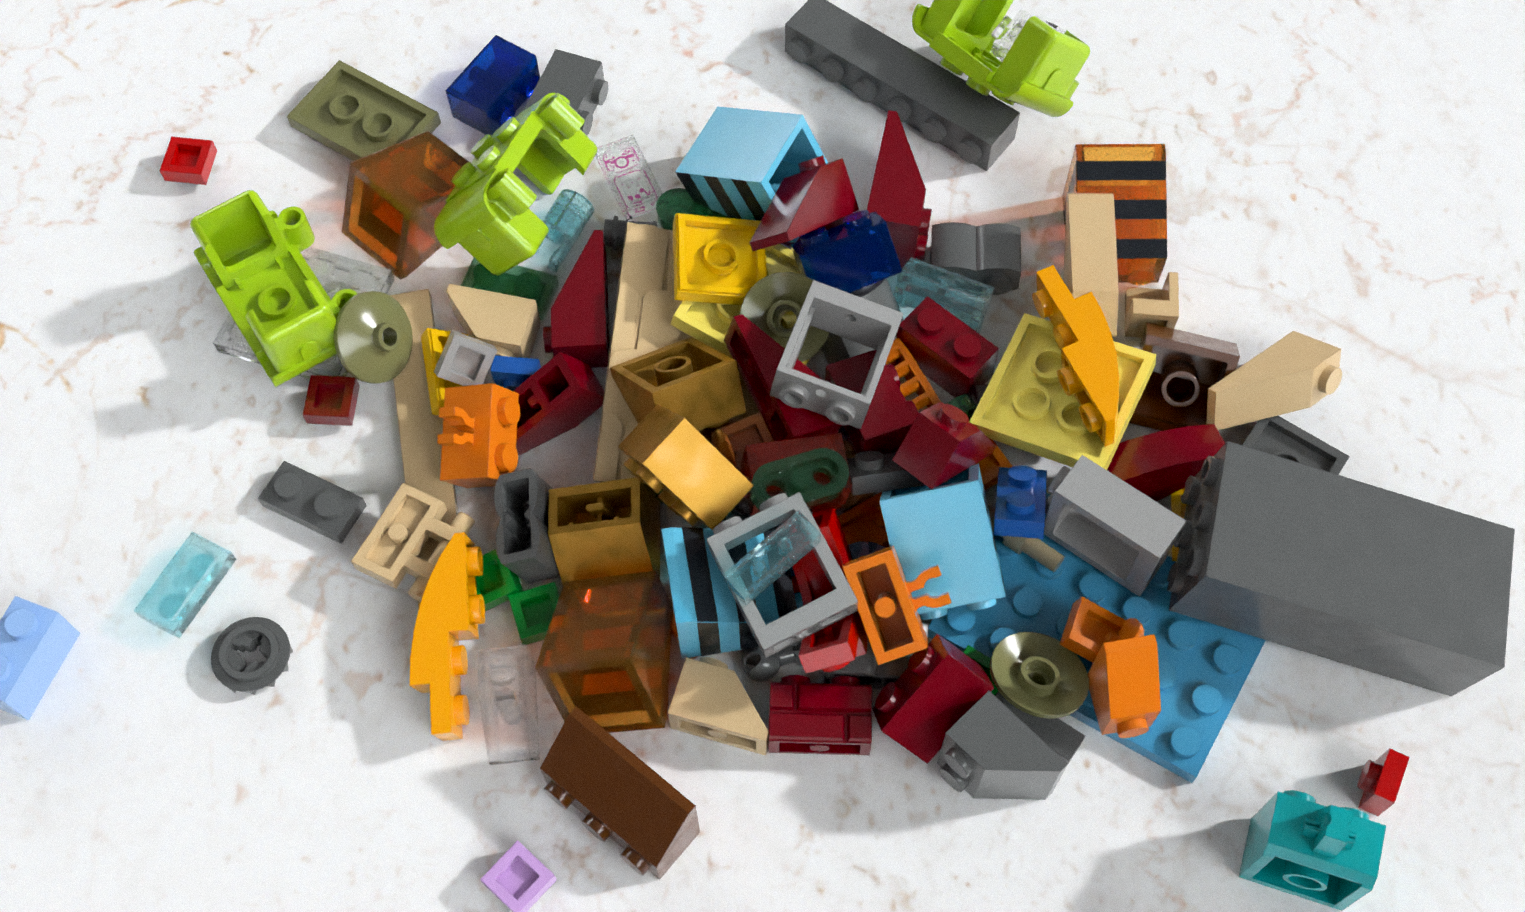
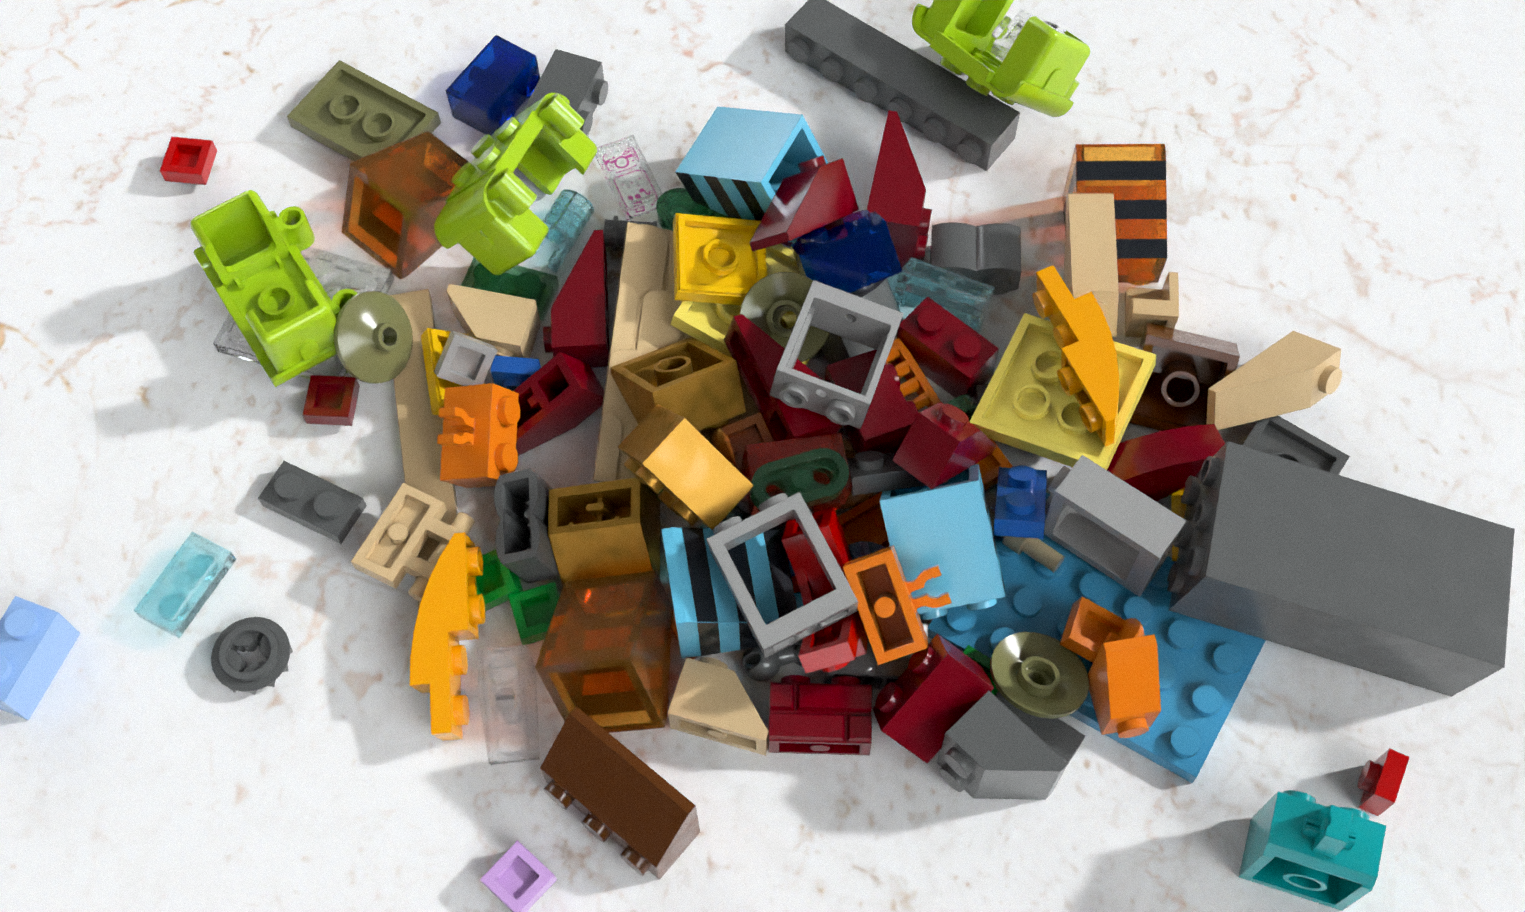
clear light blue piece [723,510,821,605] -> none

